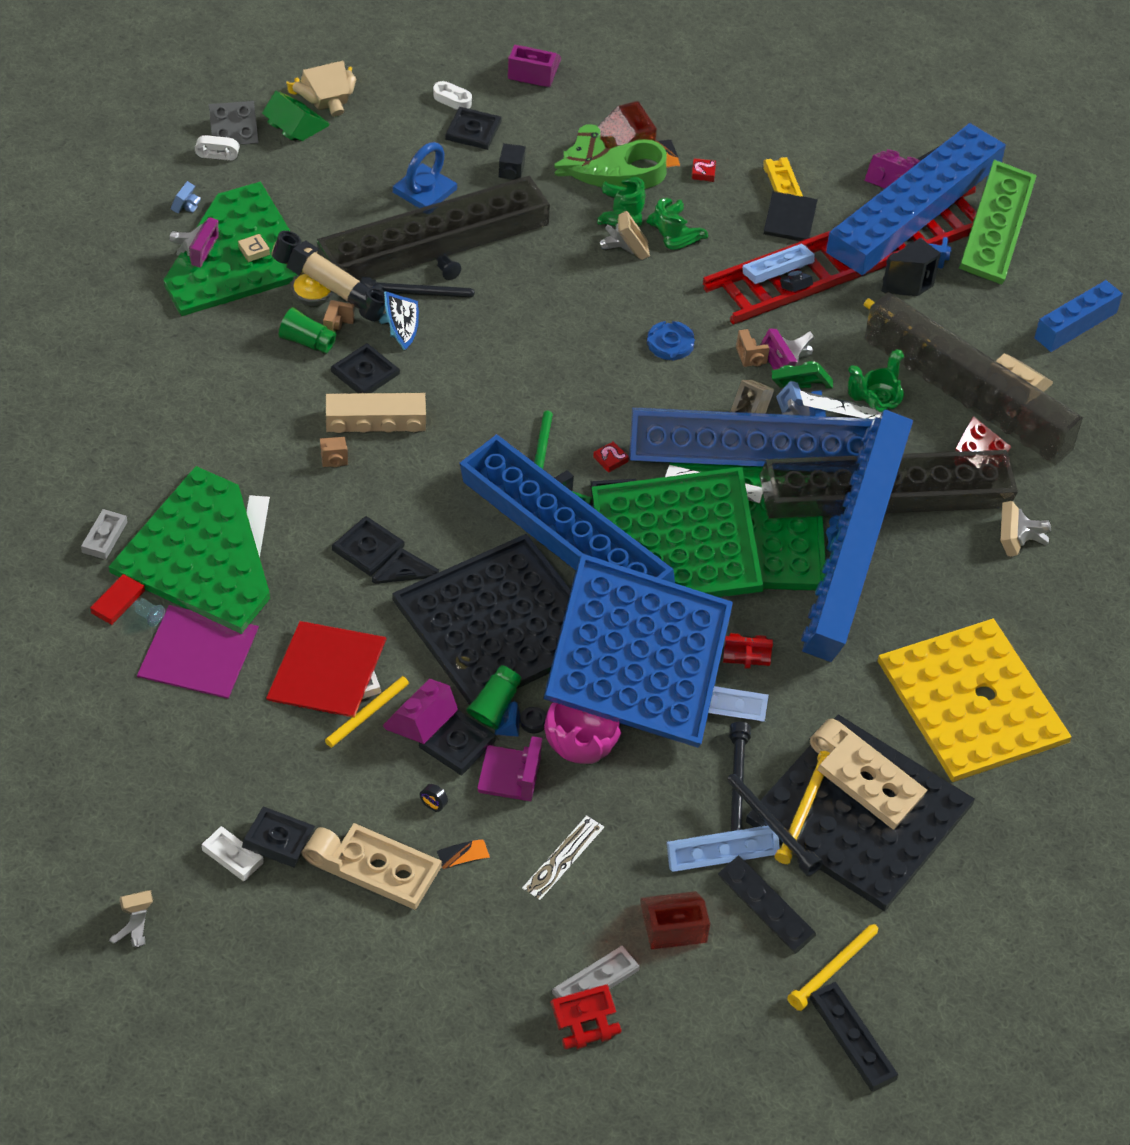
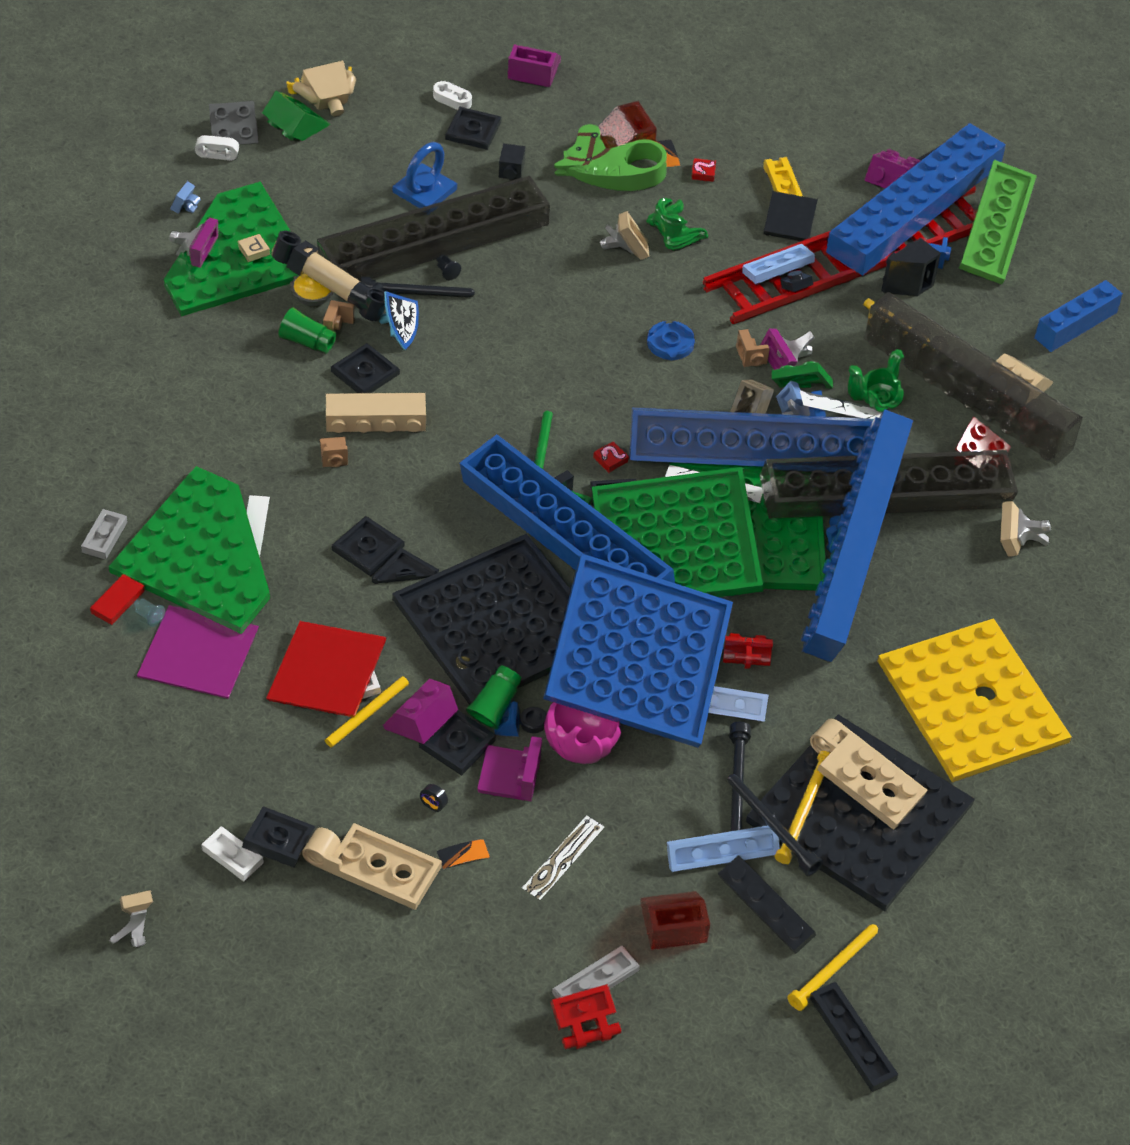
green hair [597,177,646,227] -> none

